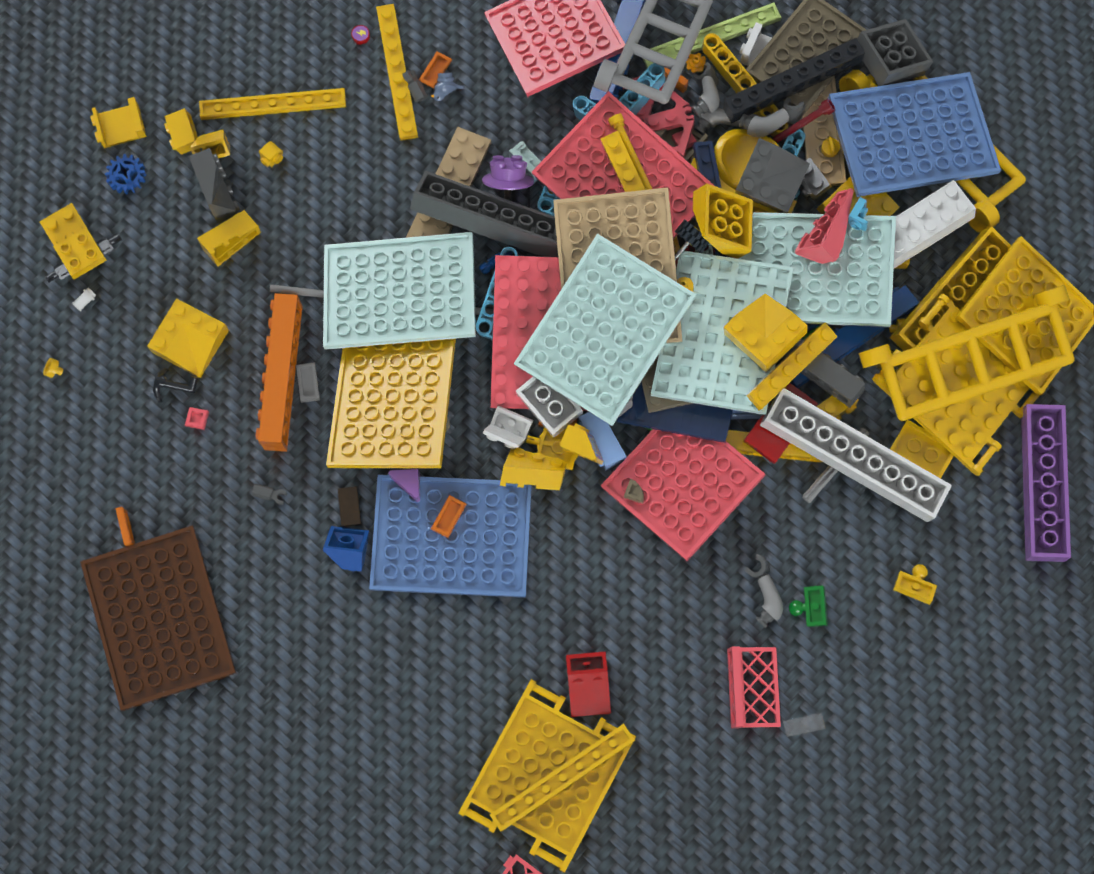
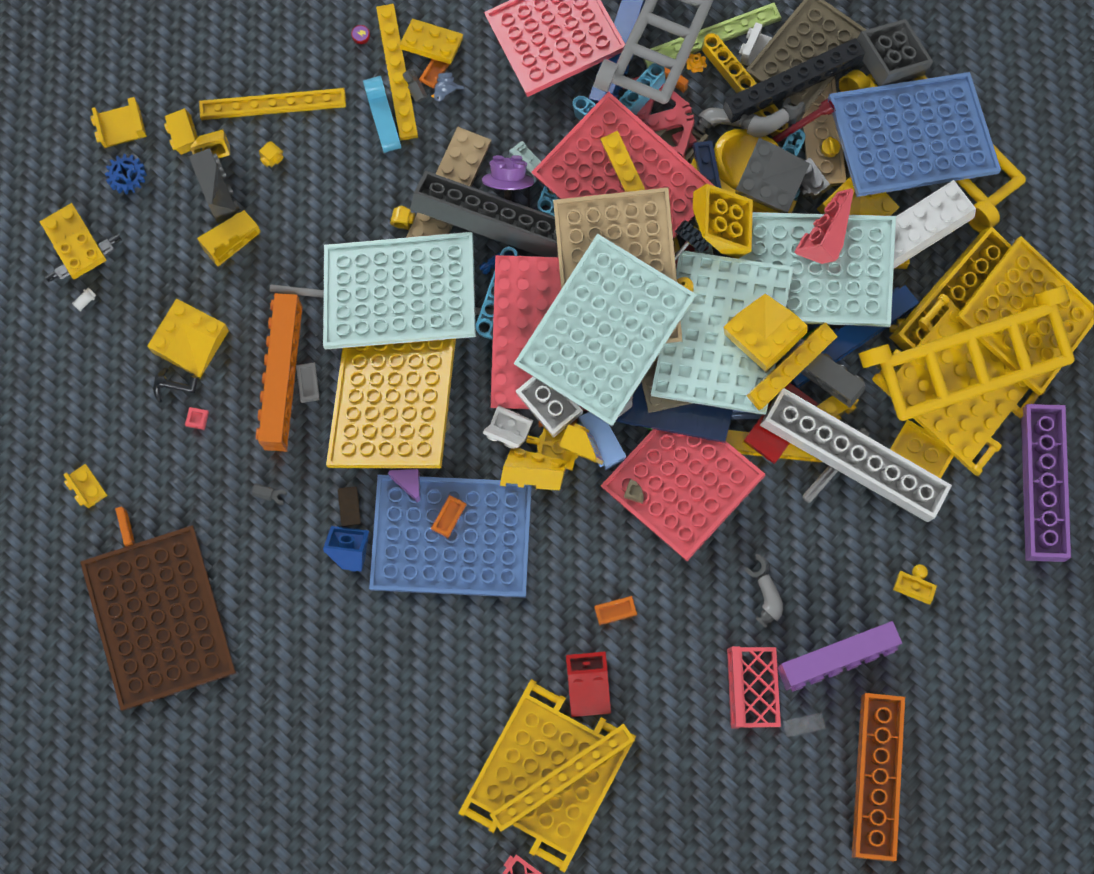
yellow tile [43,358,63,378] -> none
yellow piece [608,113,652,190] -> none
piece [691,62,720,118] -> none
green plate [789,585,828,627] -> none
medium azure bracket [848,197,868,231] -> none
none -> yellow bracket [63,464,108,509]
none -> medium azure beam [363,76,401,153]
none -> yellow plate [390,206,415,230]
none -> yellow plate [400,18,463,65]
none -> orange tile [594,596,637,626]
none -> medium lavender brick [777,621,902,692]
none -> orange brick [852,693,905,862]

